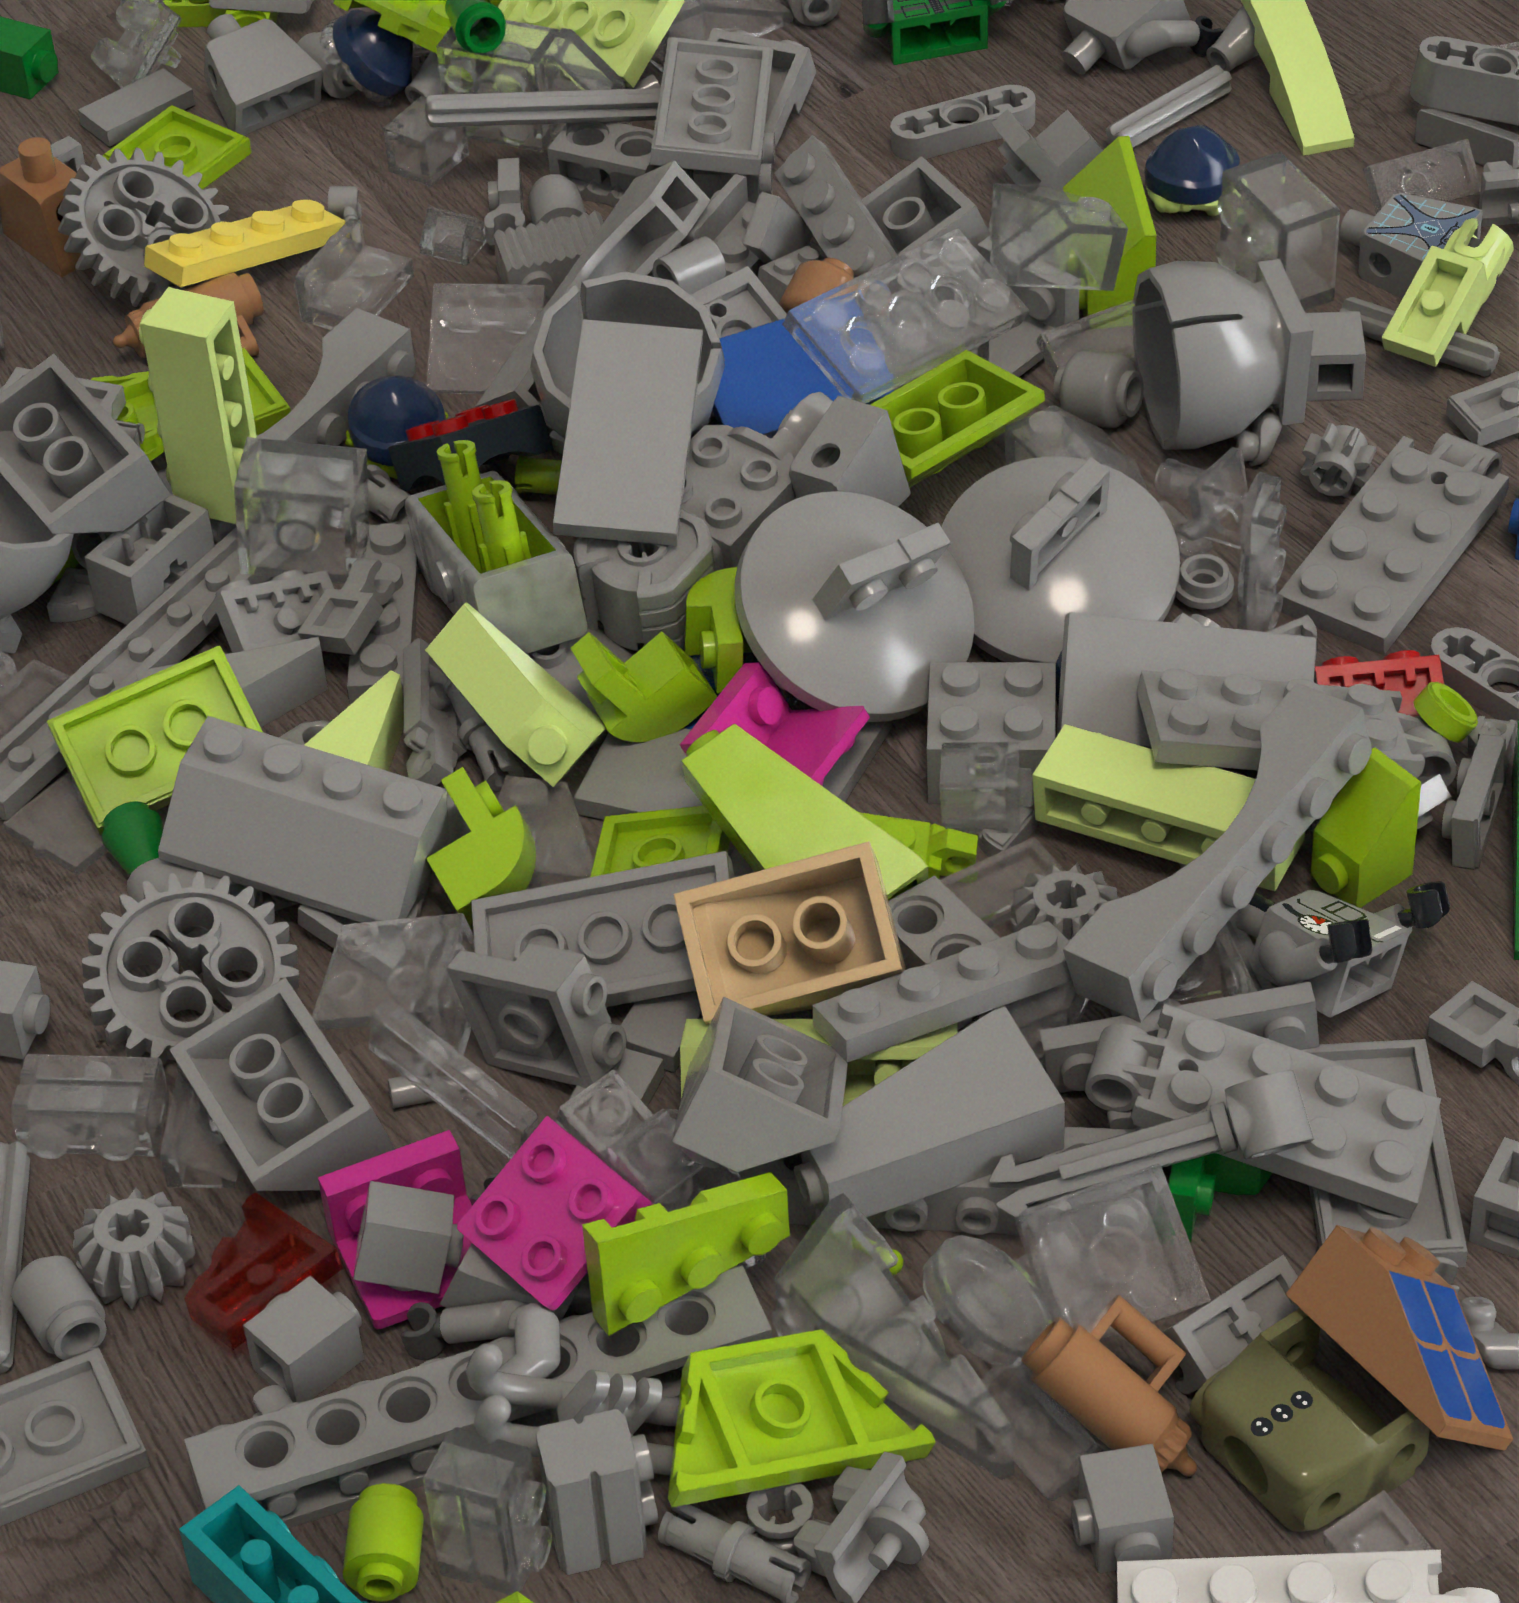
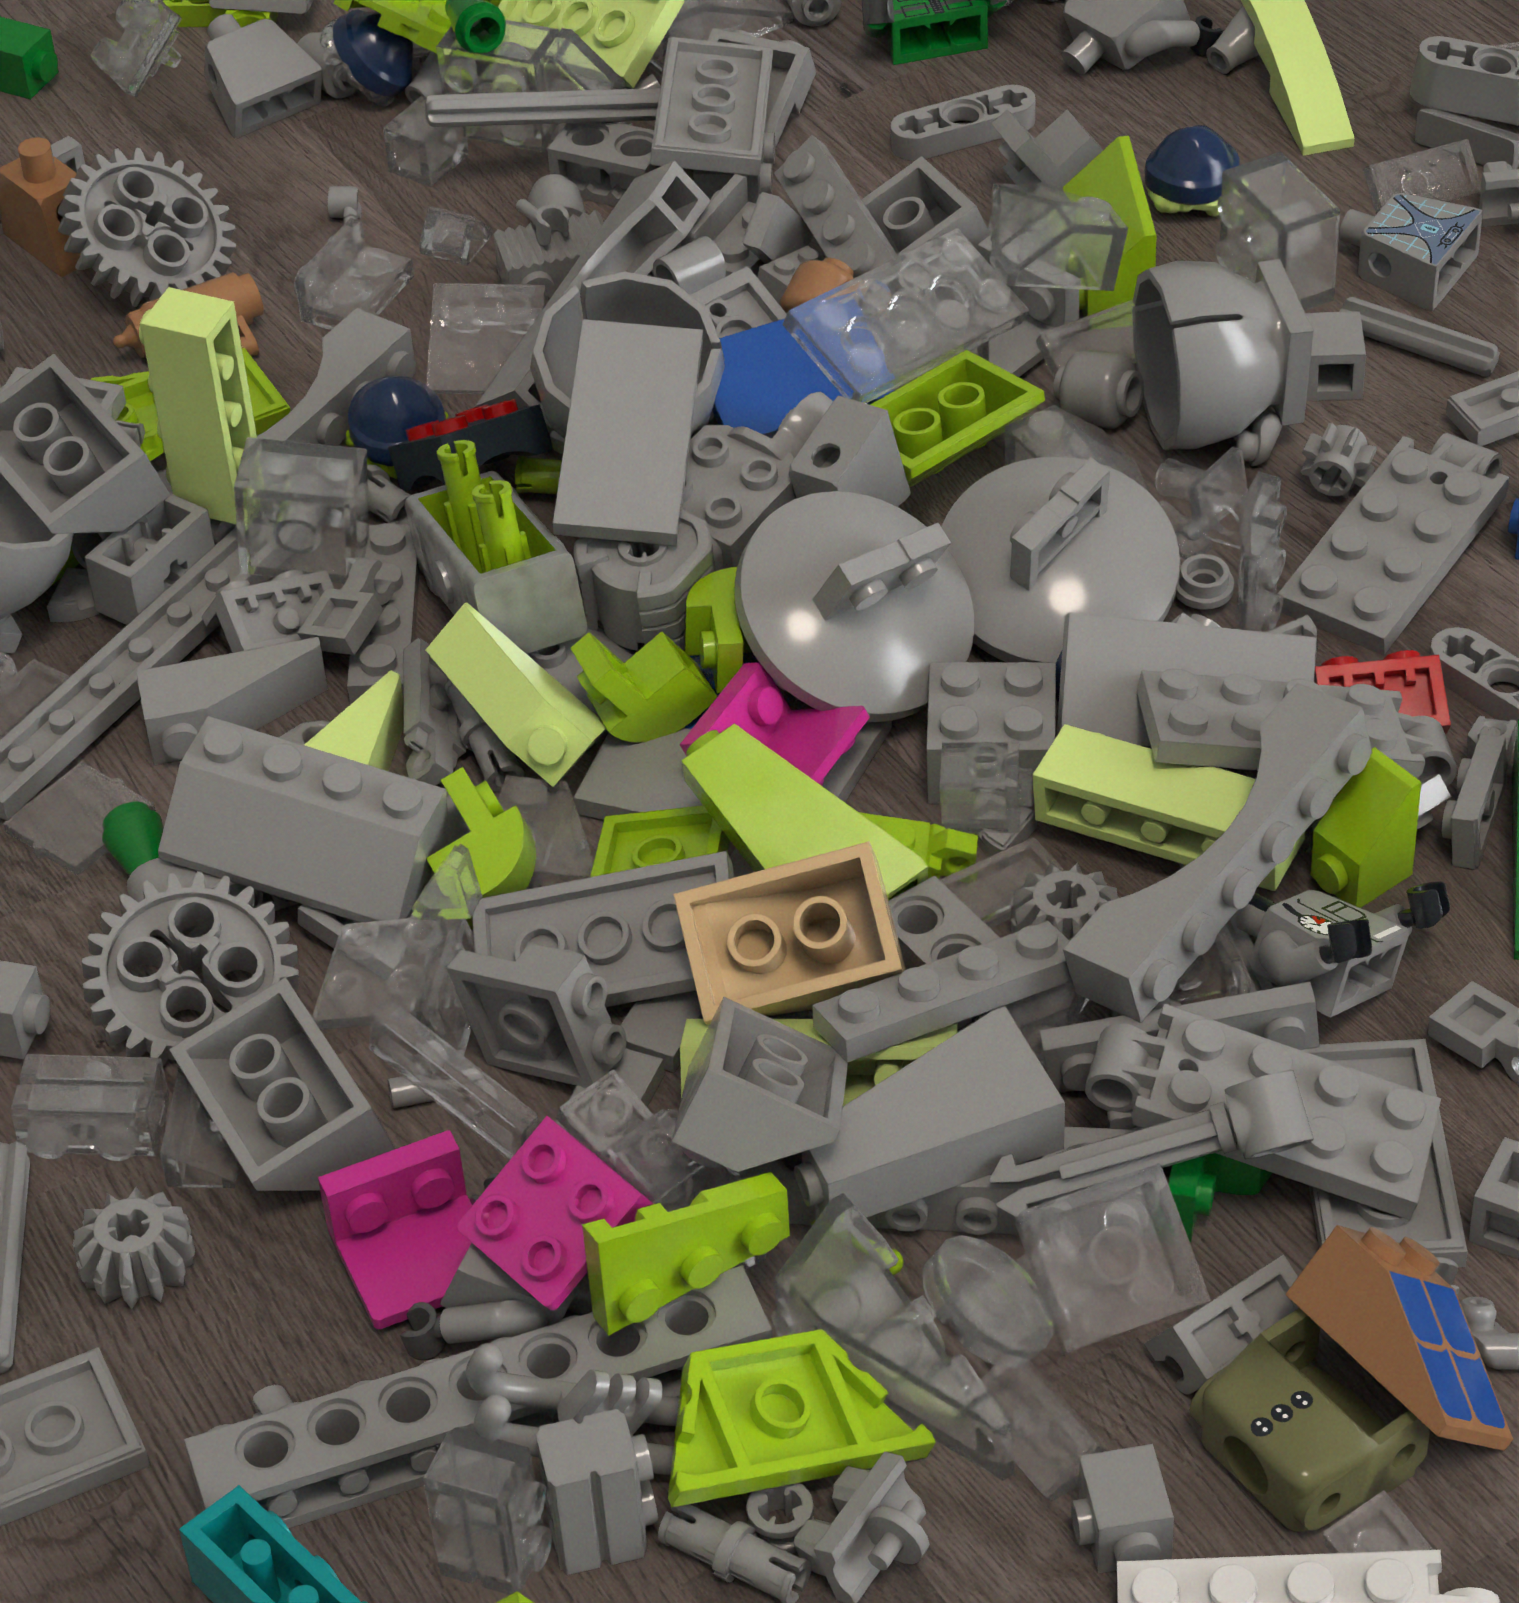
light grey brick [11,1256,107,1360] -> none
lime tile [47,645,263,835] -> none
light grey tile [78,68,195,147] -> none
lime tile [102,105,252,190] -> none
light yellow plate [144,200,345,287] -> none
clear red wing [184,1192,343,1350] -> none
light grey brick [243,1276,364,1402] -> none
lime brick [343,1483,424,1602] -> none
light grey brick [354,1181,464,1294] -> none
light grey plate [484,158,526,245] -> none
light grey arm [498,1302,561,1405] -> none
medium nougat piece [1021,1294,1197,1476] -> none
light grey axle [1105,65,1232,148] -> none
yellowish green plate [1381,218,1514,367] -> none
lime tile [1413,682,1478,743] -> none
none -> clear slope [411,843,482,920]
none -> light grey hand [516,199,569,246]

